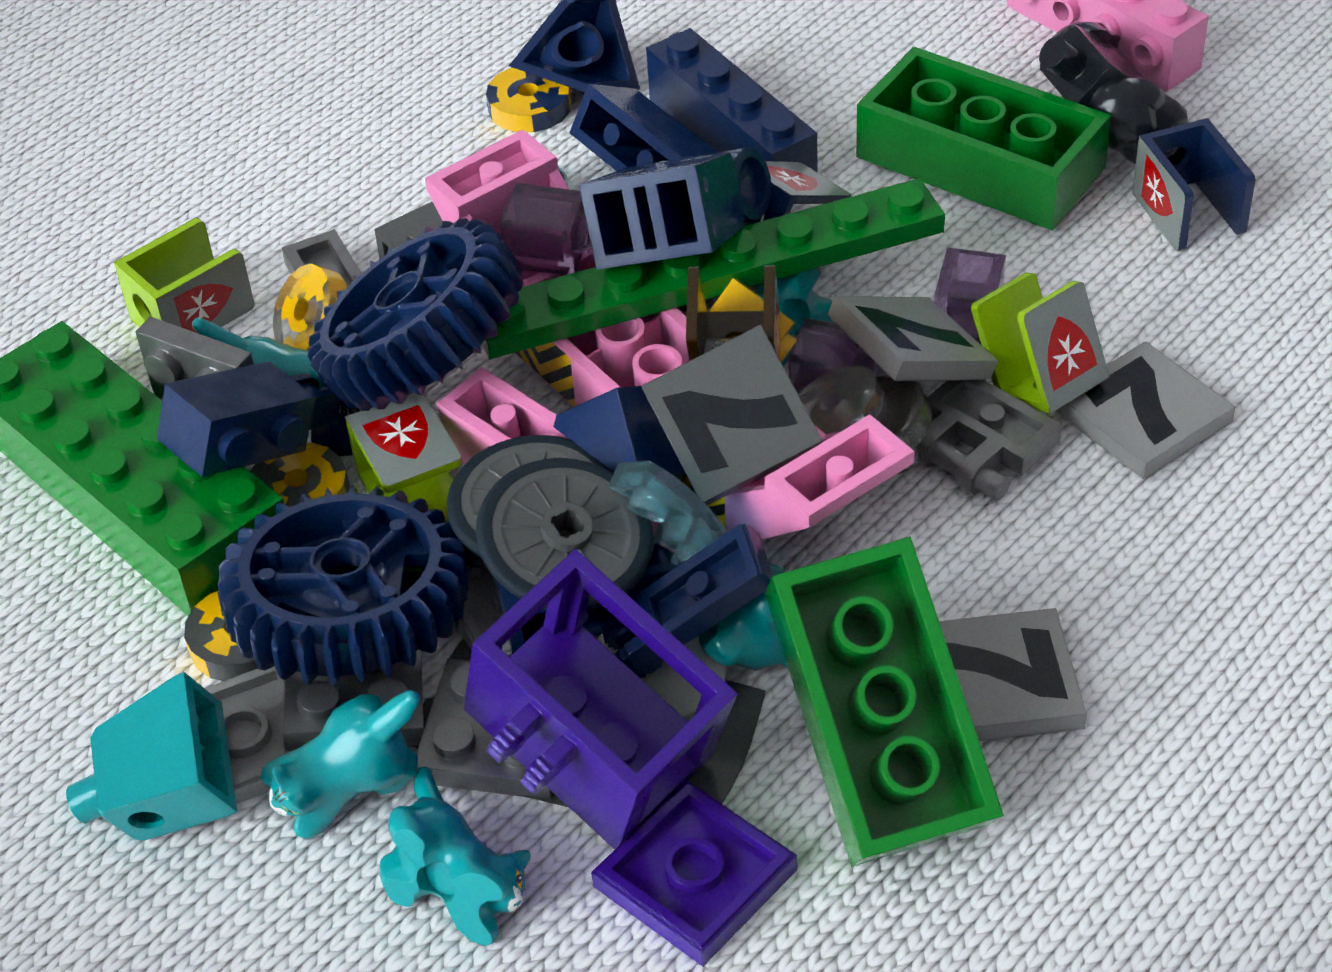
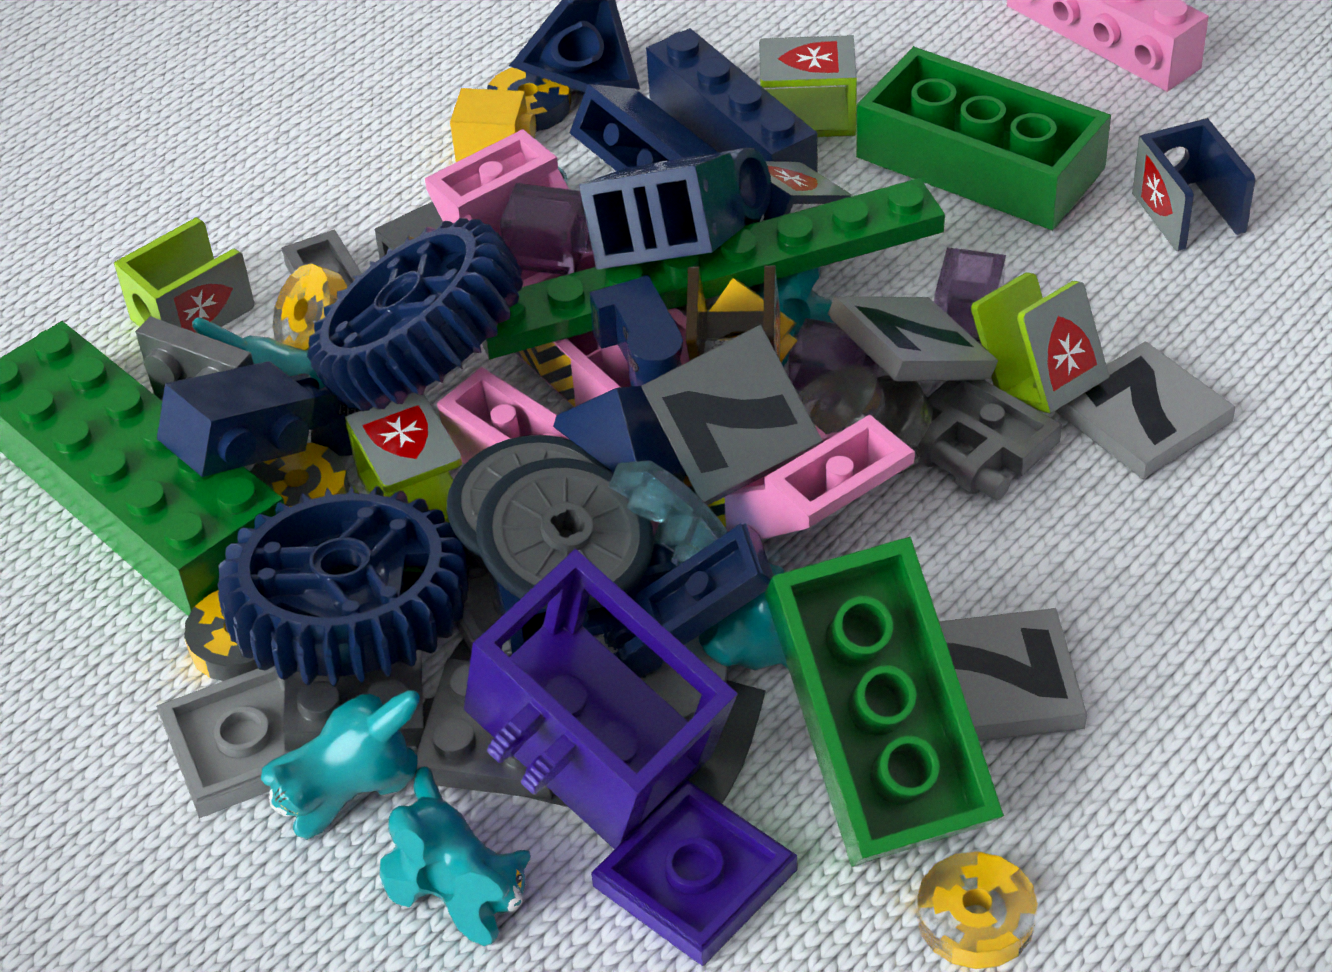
teal torso [66,672,238,841] -> none
black torso [1039,22,1188,166] -> none
none -> yellow brick [450,88,536,162]
none -> dark blue leg [590,275,683,386]
none -> piece [759,35,857,137]
none -> piece [916,851,1038,969]

